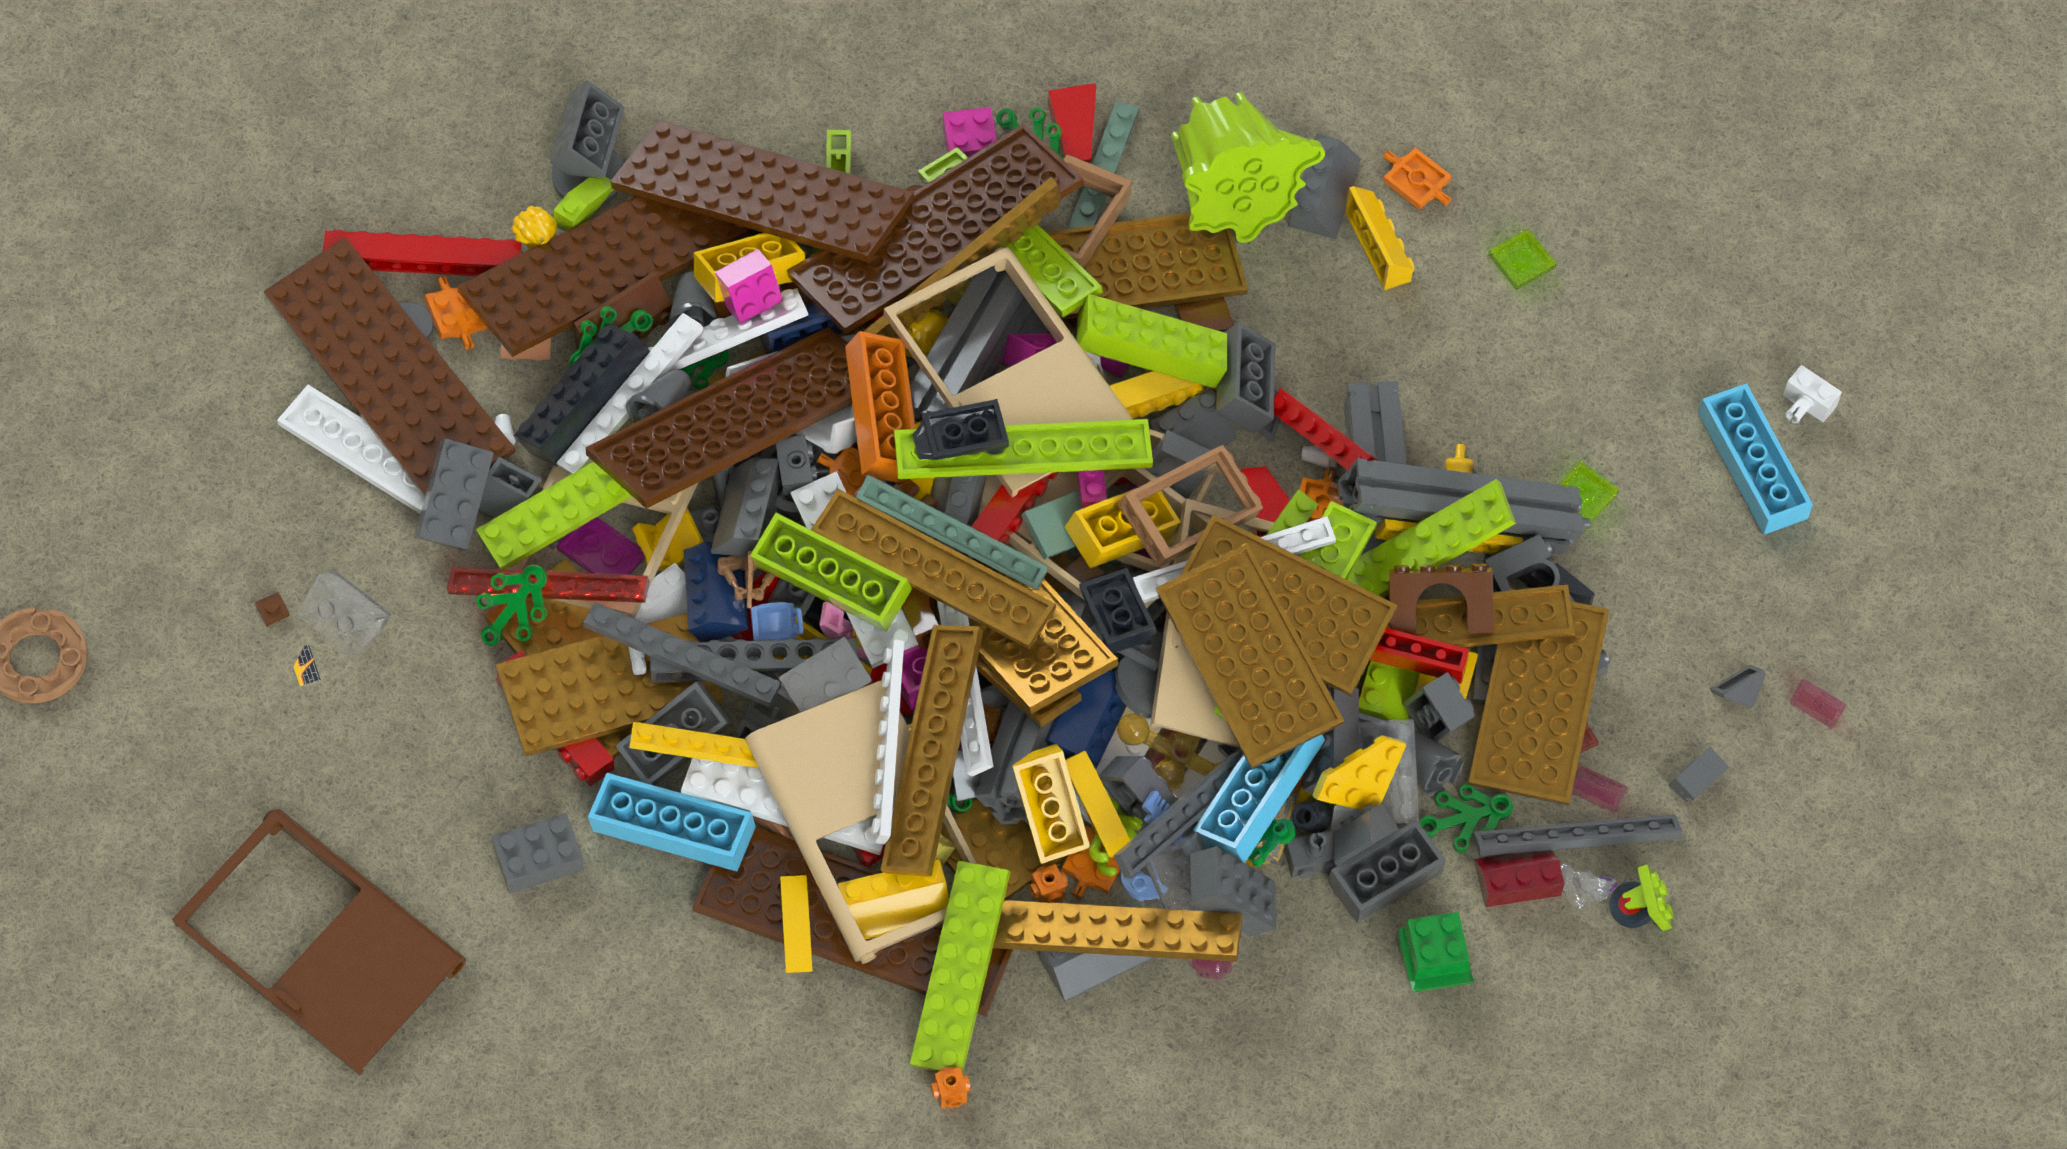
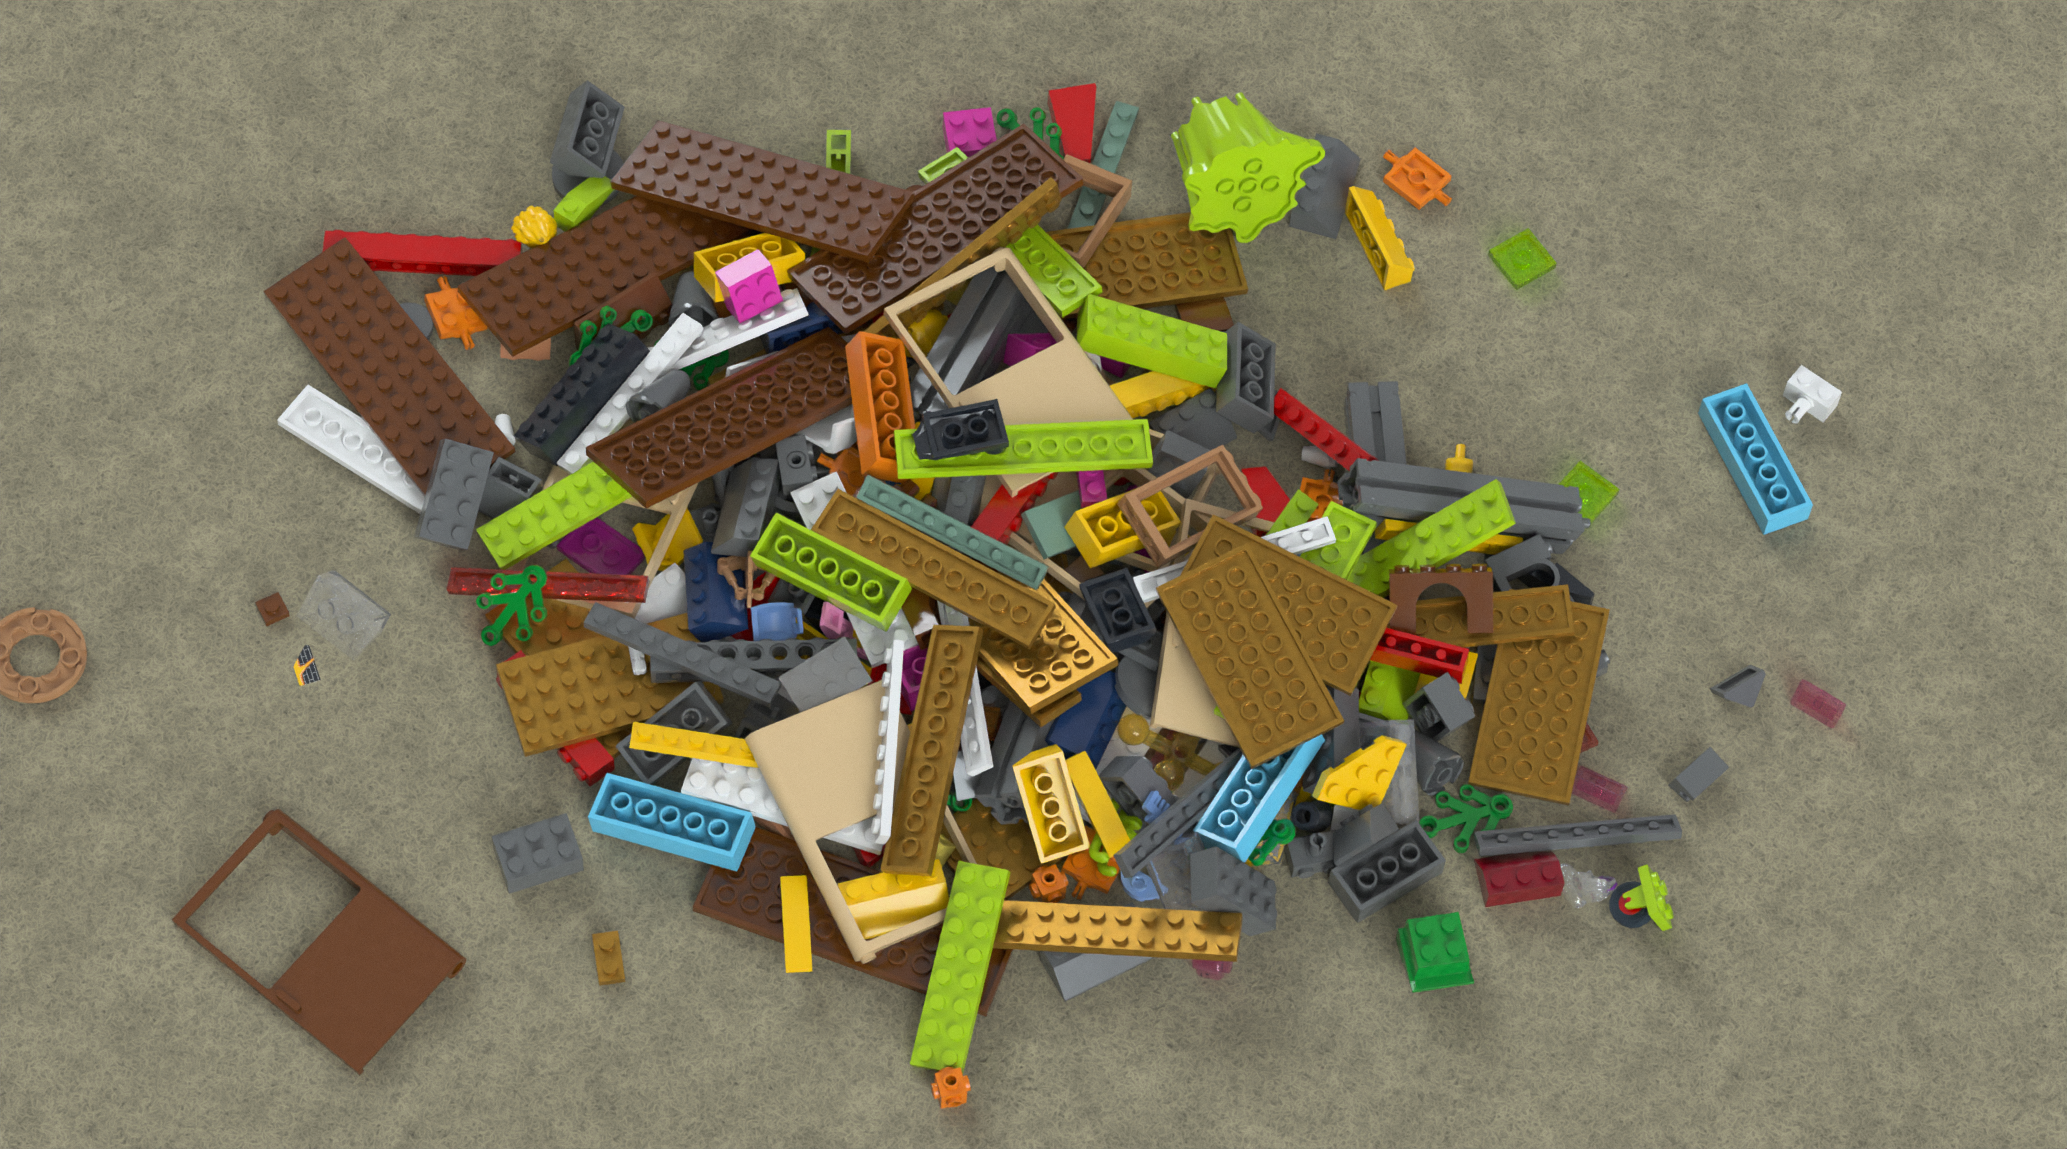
none -> pearl gold plate [592,931,625,986]

